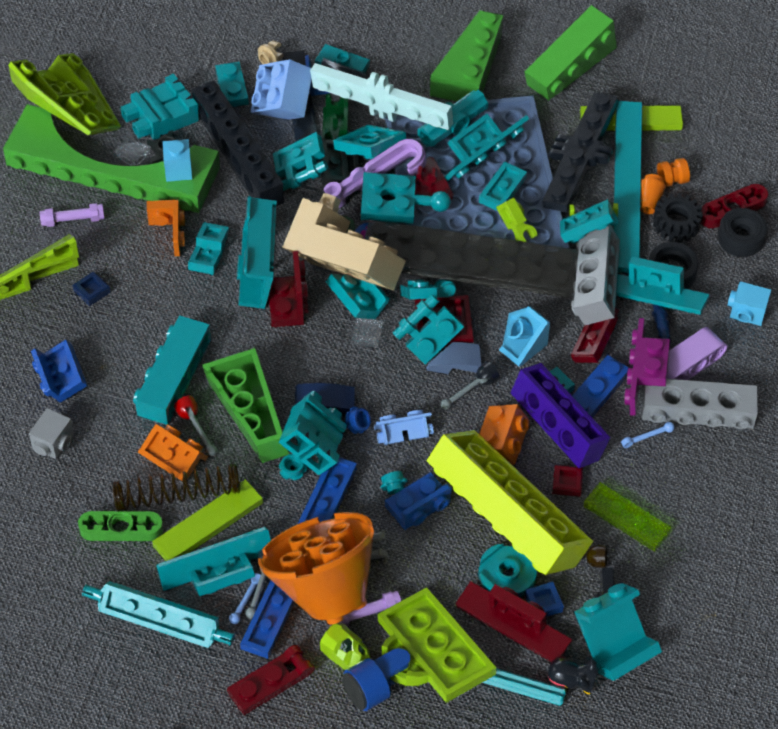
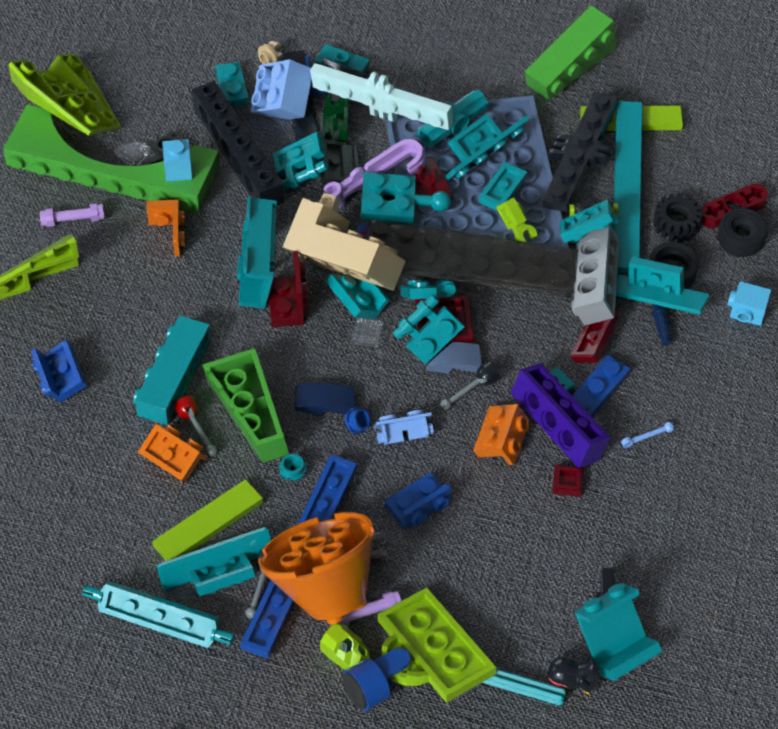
light grey brick [29,408,74,459] -> none
dark blue tile [72,271,111,307] -> none
bright green beam [78,511,163,541] -> none
dark brown piece [113,463,240,511] -> none
teal hips [121,73,199,140] -> none
teal slope [188,222,229,275] -> none
dark red plate [227,644,315,716] -> none
light blue hinge [229,573,261,624] -> none
teal hips [279,391,347,475] -> none
teal plate [333,125,406,159] -> none
teal plate [380,471,408,494] -> none
neon yellow brick [426,430,593,575] -> none
bright green wedge [430,10,503,101] -> none
dark red bracket [456,581,572,662] -> none
teal plate [478,543,537,598] -> none
medium azure slope [499,306,550,366] -> none
blue plate [525,582,564,617] -> none
clear neon green tile [583,482,672,552] -> none
dark brown hinge [586,545,607,568] -> none
magenta bracket [625,318,670,416] -> none
orange cone [640,174,666,214] -> none
light grey brick [642,379,758,429] -> none
orange wheel [657,158,690,187] -> none
lavender beam [667,327,727,380] -> none

